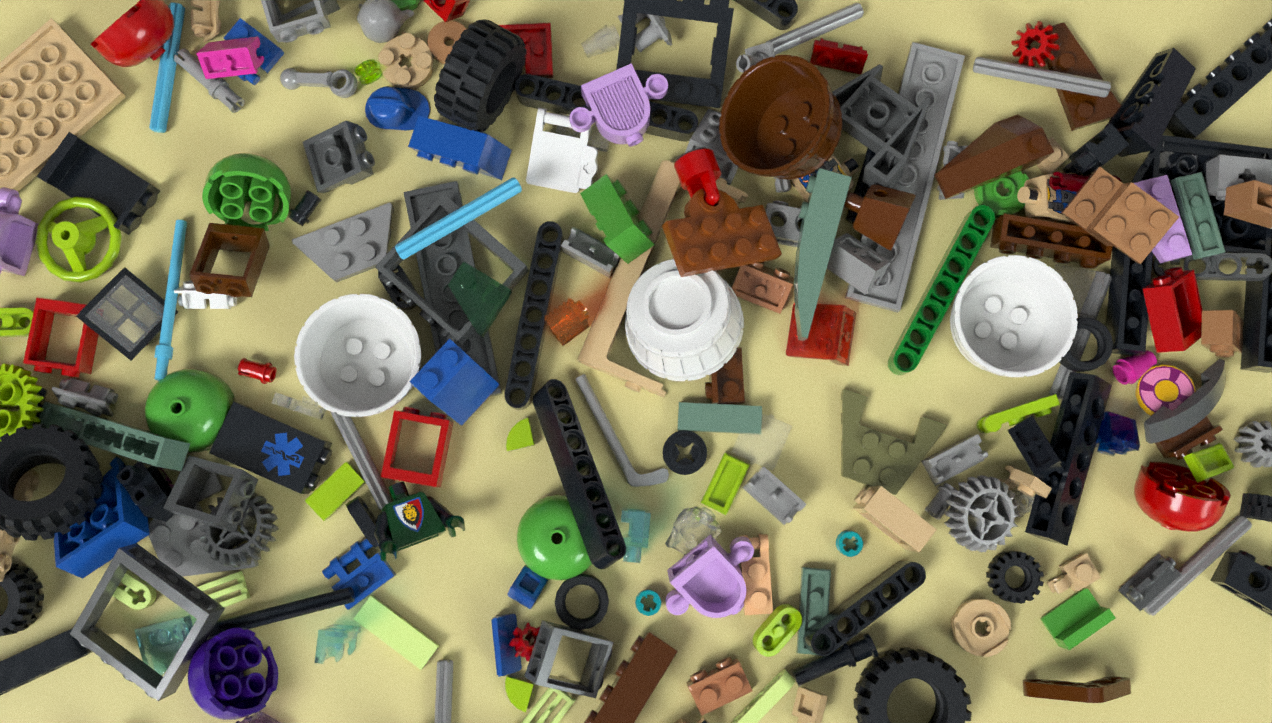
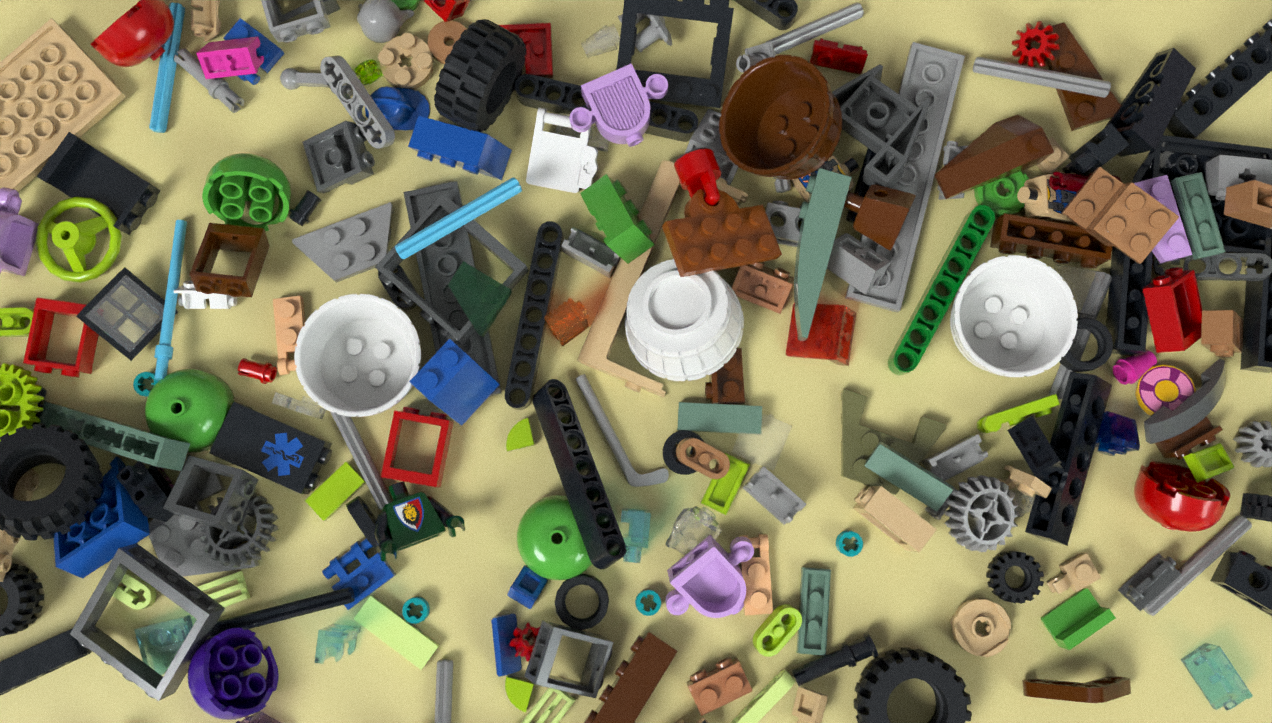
light grey hinge [52,377,118,417] -> none
black beam [803,561,926,656] -> none
none -> teal bush [133,372,158,397]
none -> light nougat plate [273,296,305,375]
none -> light grey beam [320,55,395,149]
none -> teal bush [402,597,430,624]
none -> medium nougat plate [676,437,730,479]
none -> sand green tile [864,441,953,511]
none -> clear light blue hinge [1181,643,1253,710]

